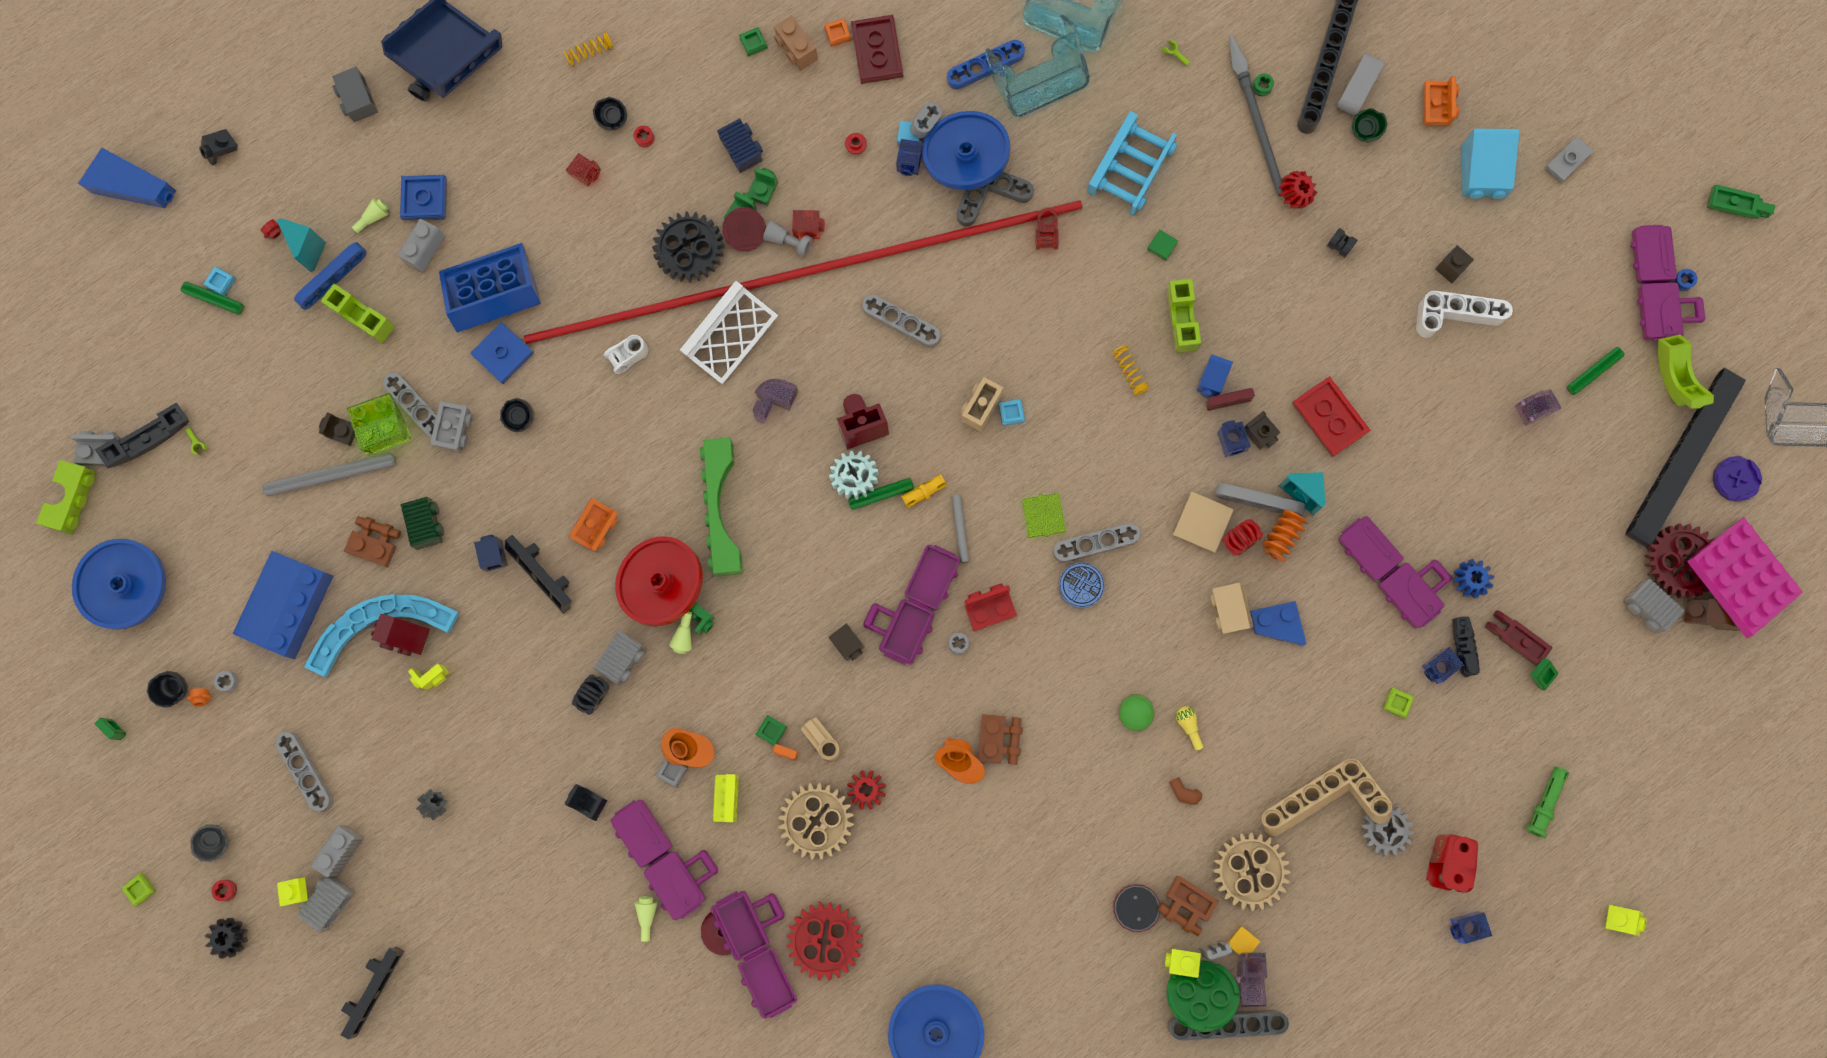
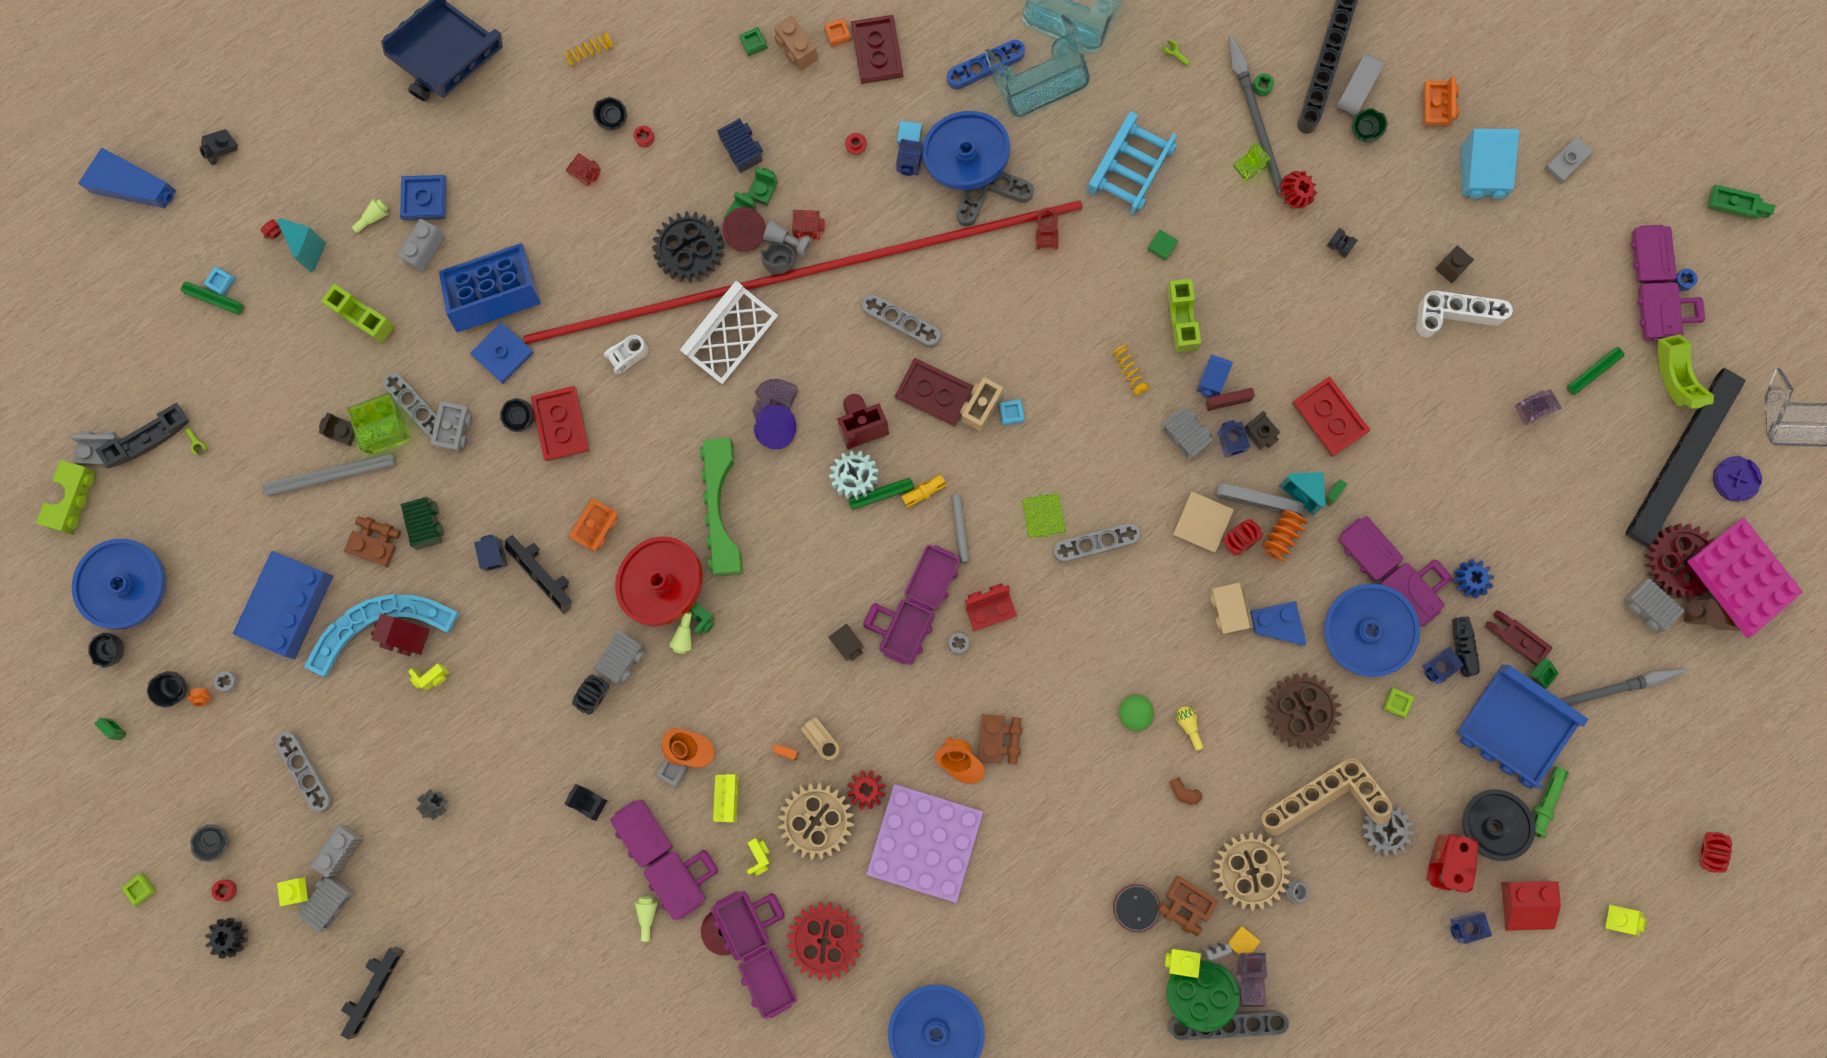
blue beam [294,242,367,309] -> none
dark grey brick [332,67,378,122] -> none
green tile [755,715,788,746] -> none
light grey beam [910,102,942,139] -> none
tile [1059,563,1104,608] -> none
none -> black hair [88,633,125,668]
none -> red plate [531,386,590,462]
none -> neon yellow bracket [747,838,772,876]
none -> dark purple tile [754,404,797,449]
none -> dark grey hair [761,243,796,275]
none -> lavender plate [866,784,983,903]
none -> dark red tile [895,358,974,427]
none -> light grey brick [1160,407,1213,461]
none -> clear neon green panel [1233,142,1271,182]
none -> reddish brown gear [1264,673,1342,749]
none -> light grey plate [1286,880,1308,904]
none -> blue dish [1324,584,1420,677]
none -> green tile [1325,479,1347,506]
none -> blue panel [1455,664,1589,789]
none -> black dish [1462,789,1535,861]
none -> red slope [1501,881,1561,931]
none -> dark grey piece [1560,669,1689,706]
none -> red gear [1699,832,1732,873]

